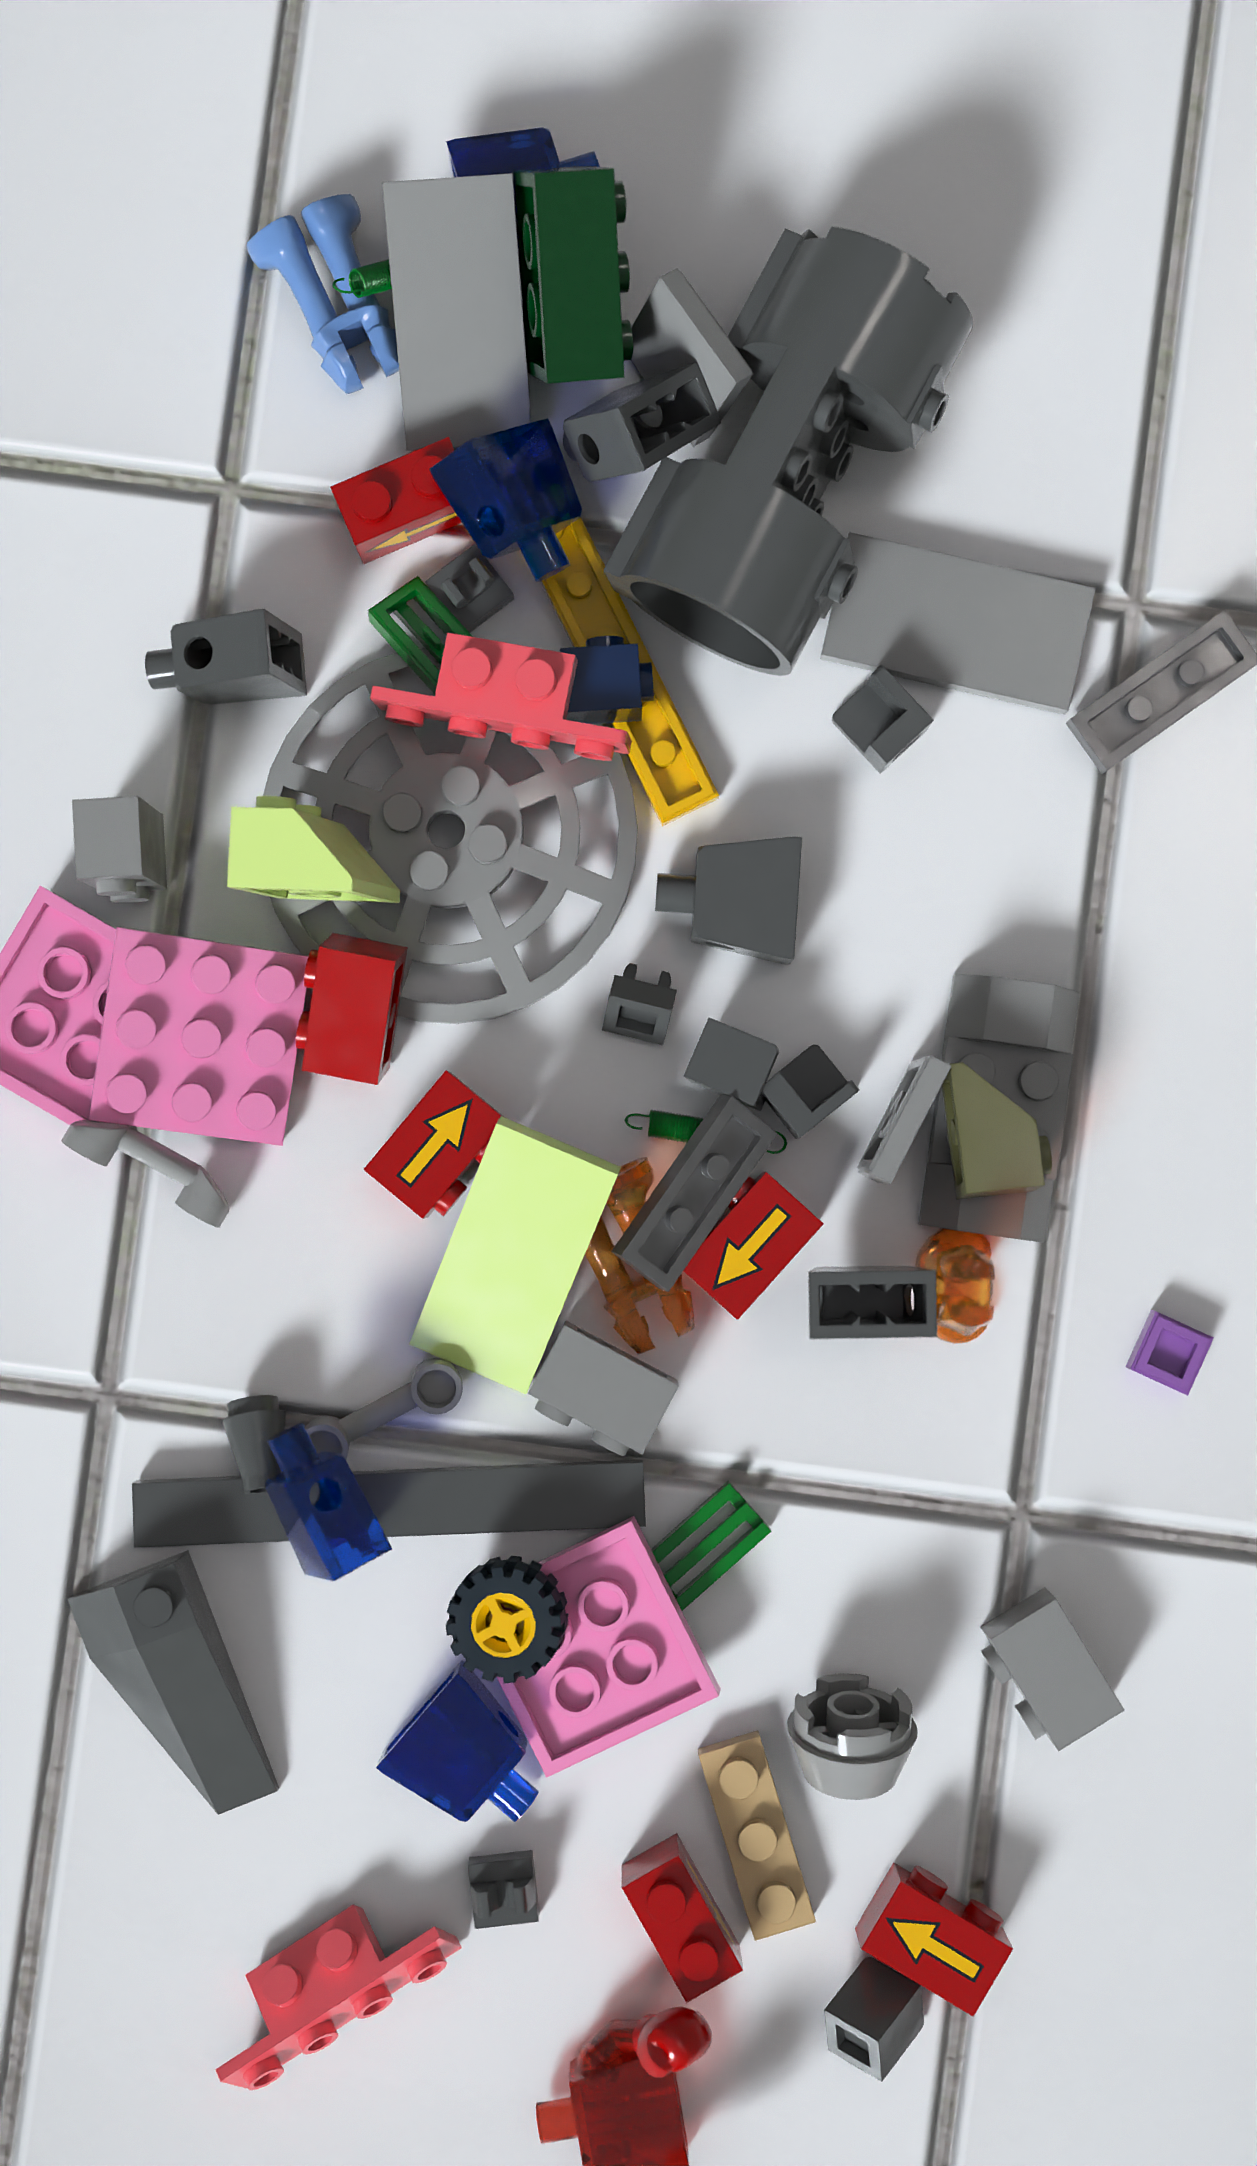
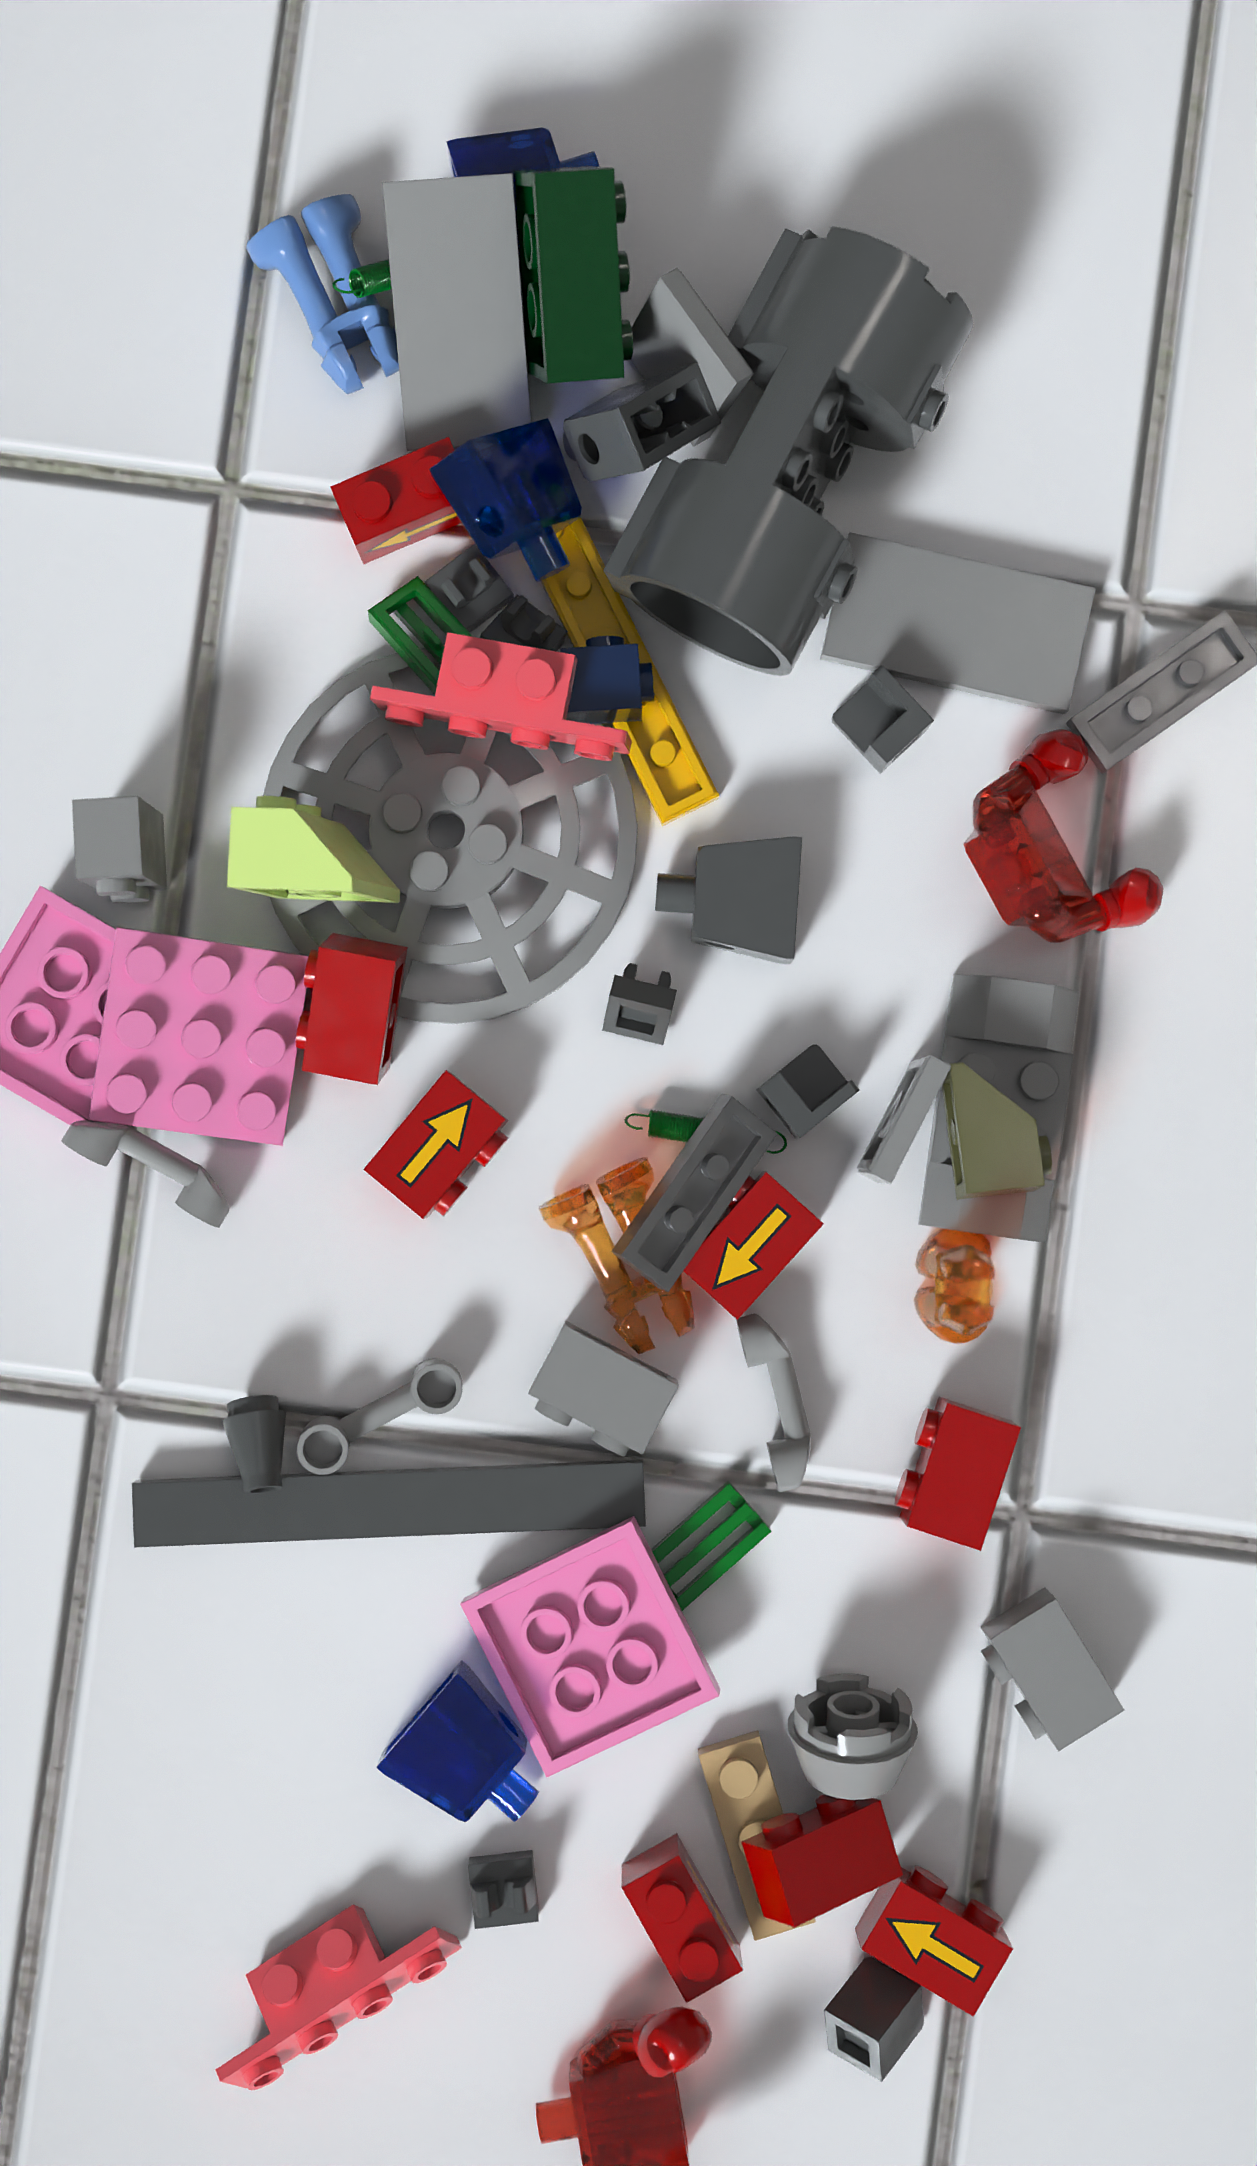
dark grey wedge [67,1550,279,1815] -> none
dark grey torso [145,609,307,704] -> none
clear blue torso [265,1423,392,1582] -> none
yellowish green tile [409,1116,621,1394] -> none
black wheel [445,1555,568,1683] -> none
dark grey panel [684,1017,779,1111] -> none
dark grey torso [808,1266,937,1339] -> none
medium lavender tile [1126,1310,1214,1396] -> none
none -> dark grey tile [480,594,568,651]
none -> light grey bar [736,1313,811,1492]
none -> red brick [741,1794,903,1928]
none -> red brick [895,1397,1021,1551]
none -> clear red torso [964,729,1164,943]

